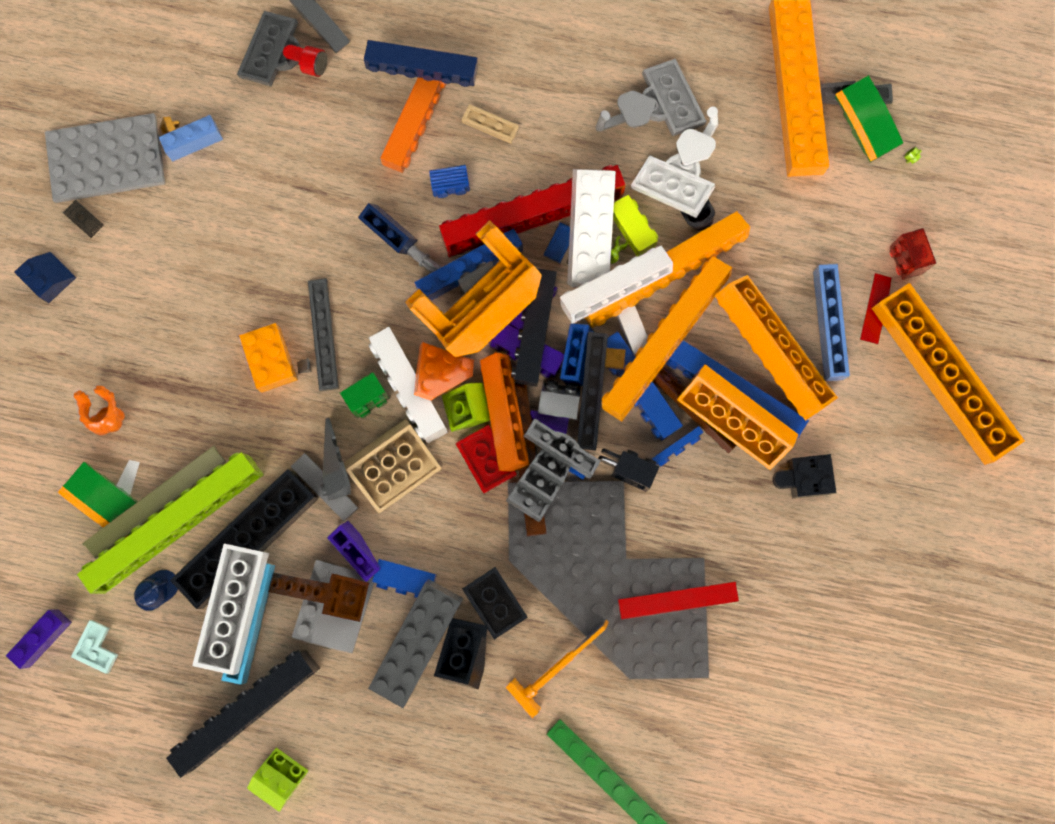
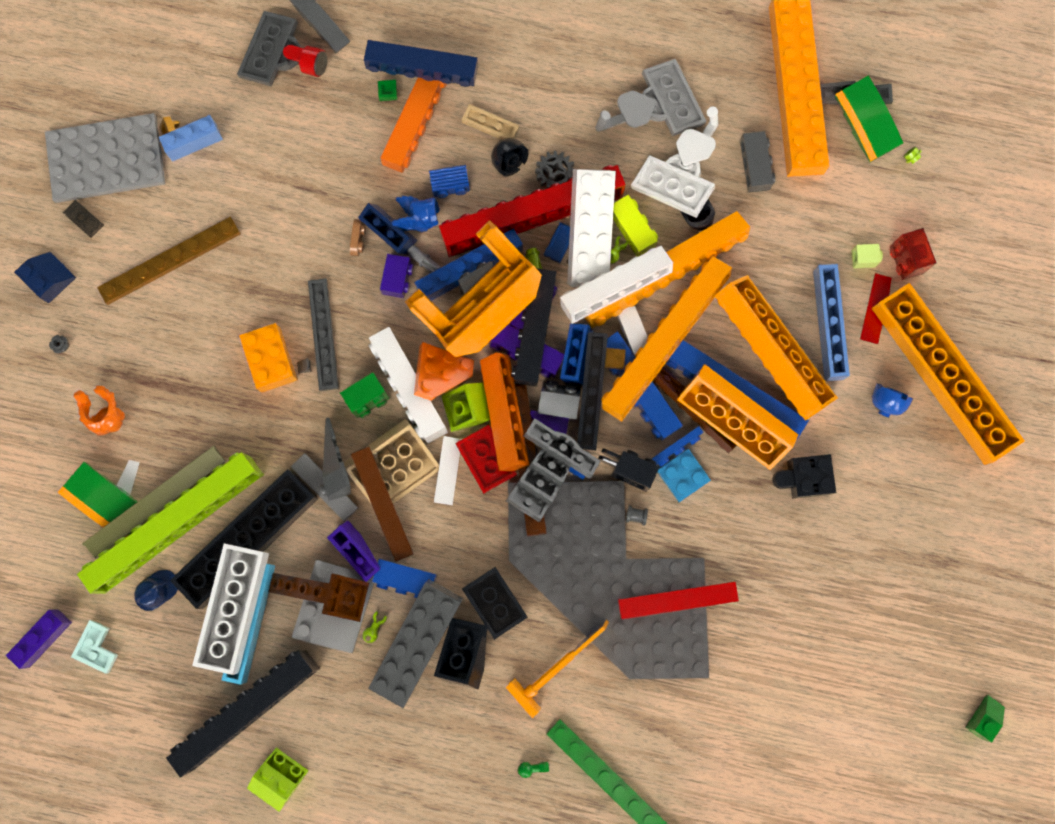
none -> dark grey plate [49,335,69,353]
none -> pearl gold plate [97,216,241,305]
none -> medium nougat plate [350,219,366,256]
none -> reddish brown tile [351,446,413,562]
none -> lime arm [362,611,387,643]
none -> green plate [378,80,398,101]
none -> dark purple brick [380,254,414,298]
none -> blue helmet [392,196,440,233]
none -> white sticker [434,436,462,505]
none -> black cylinder [491,138,529,176]
none -> green arm [517,761,549,778]
none -> lime pin [525,248,543,269]
none -> dark grey gear [535,151,575,188]
none -> dark grey bush [626,505,648,526]
none -> dark azure plate [657,449,711,503]
none -> dark grey brick [740,131,775,193]
none -> yellowish green brick [851,244,883,268]
none -> blue cylinder [872,383,913,418]
none -> green slope [965,695,1005,743]

